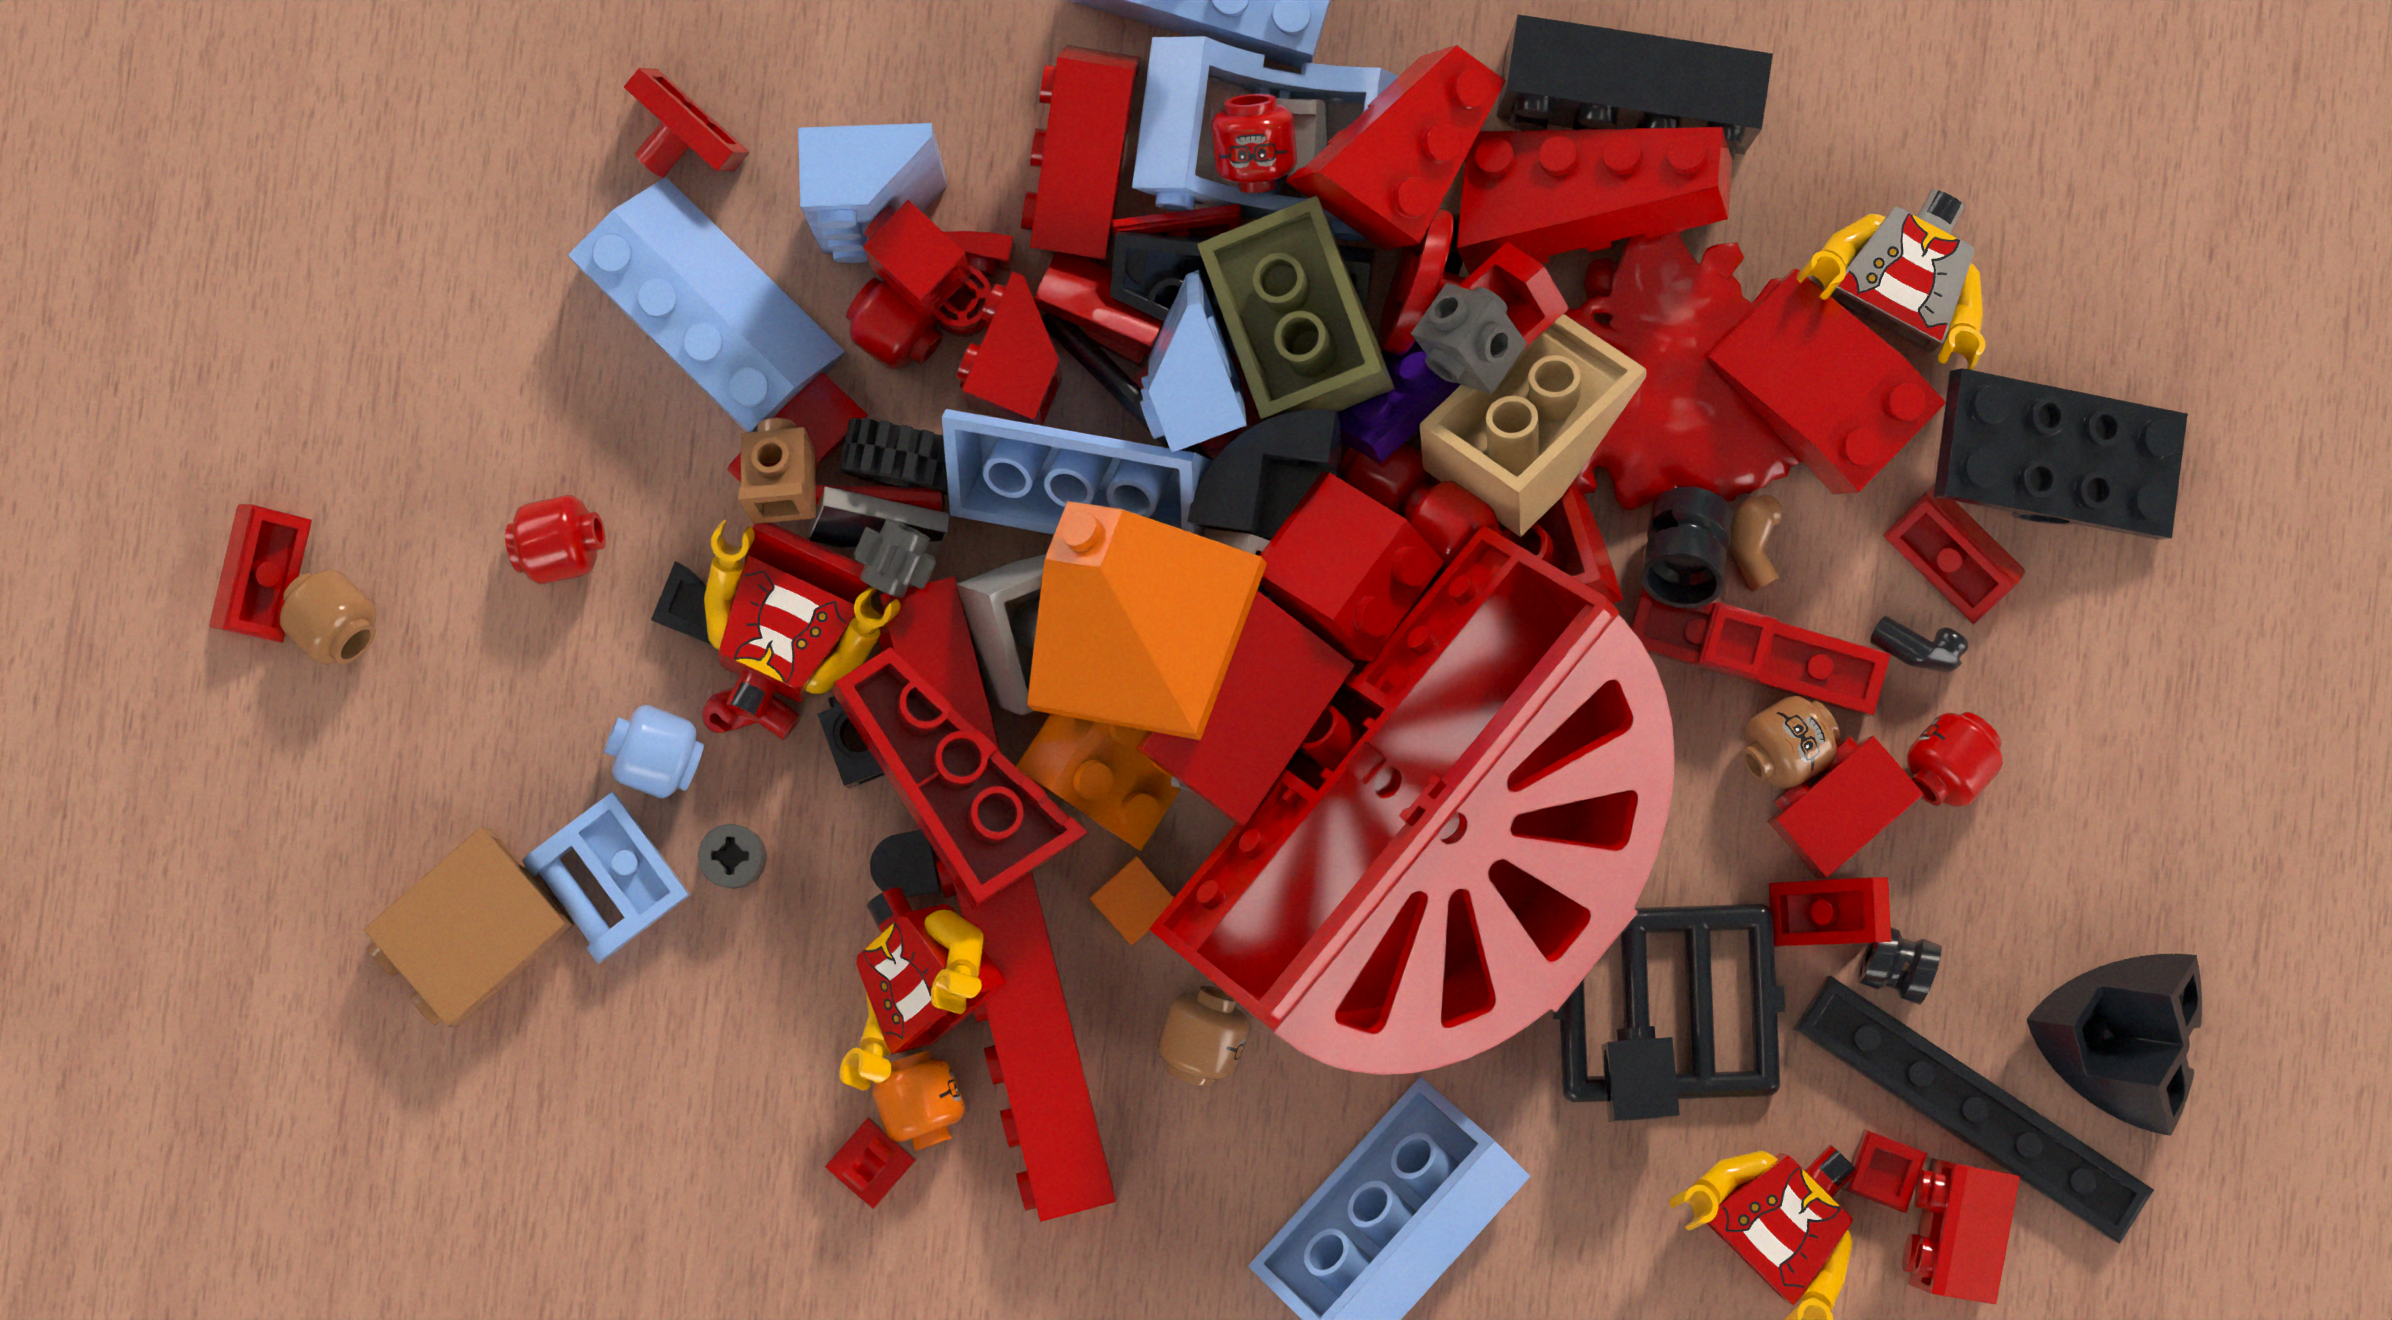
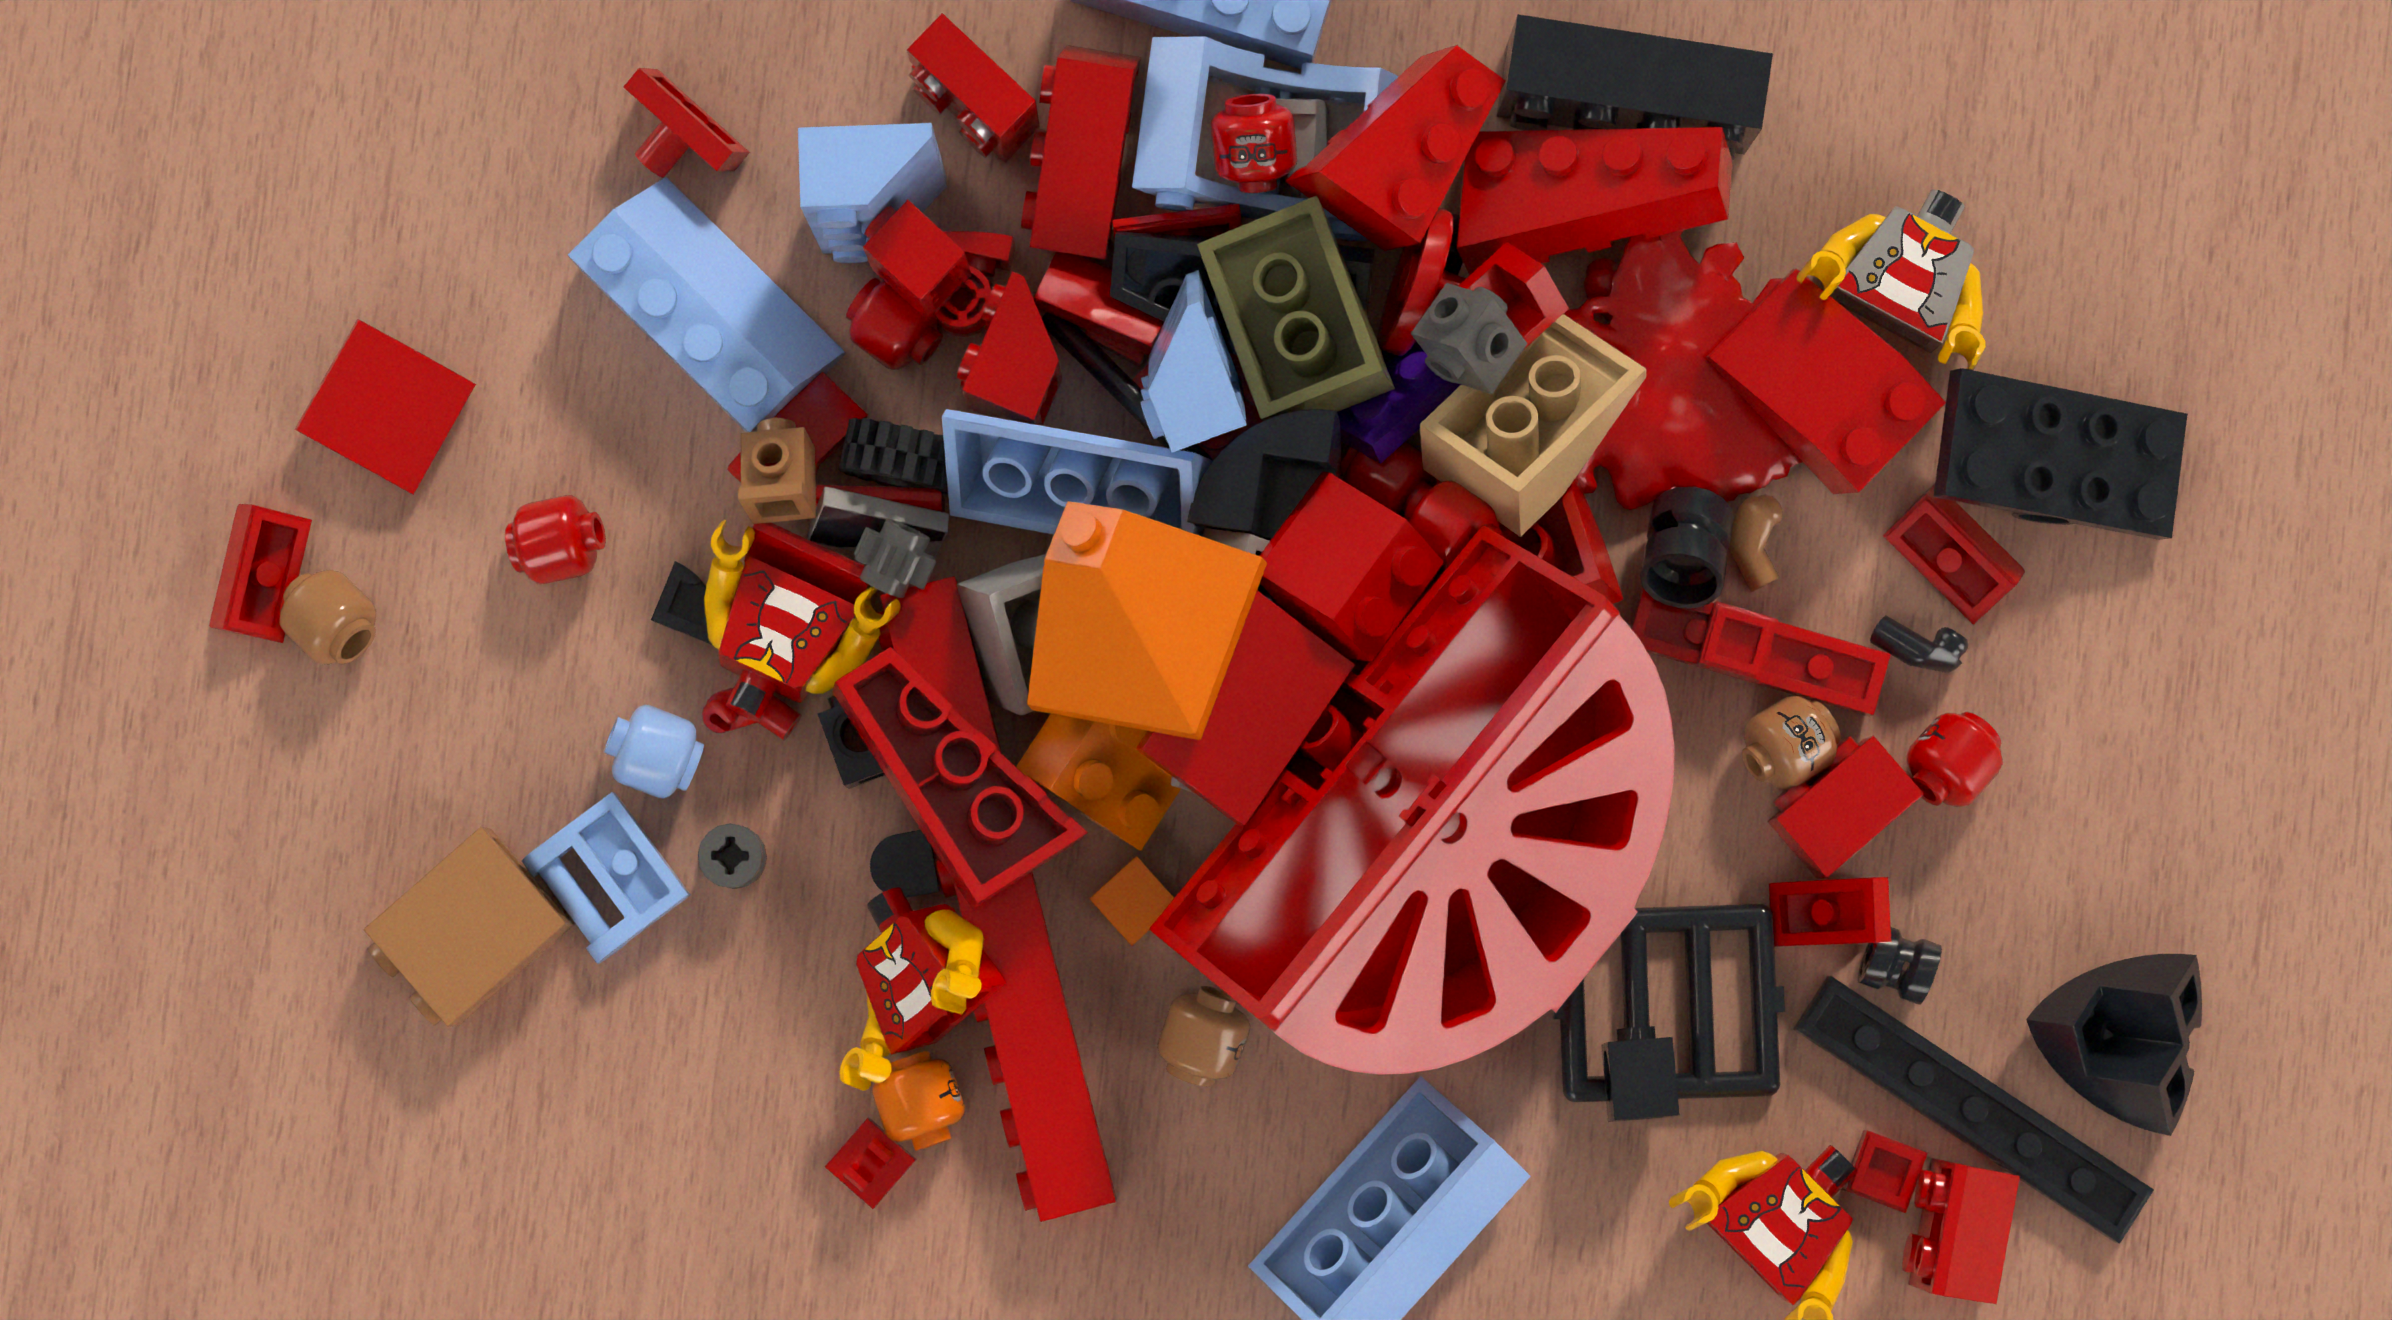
none -> red slope [294,319,476,495]
none -> red piece [907,13,1040,163]

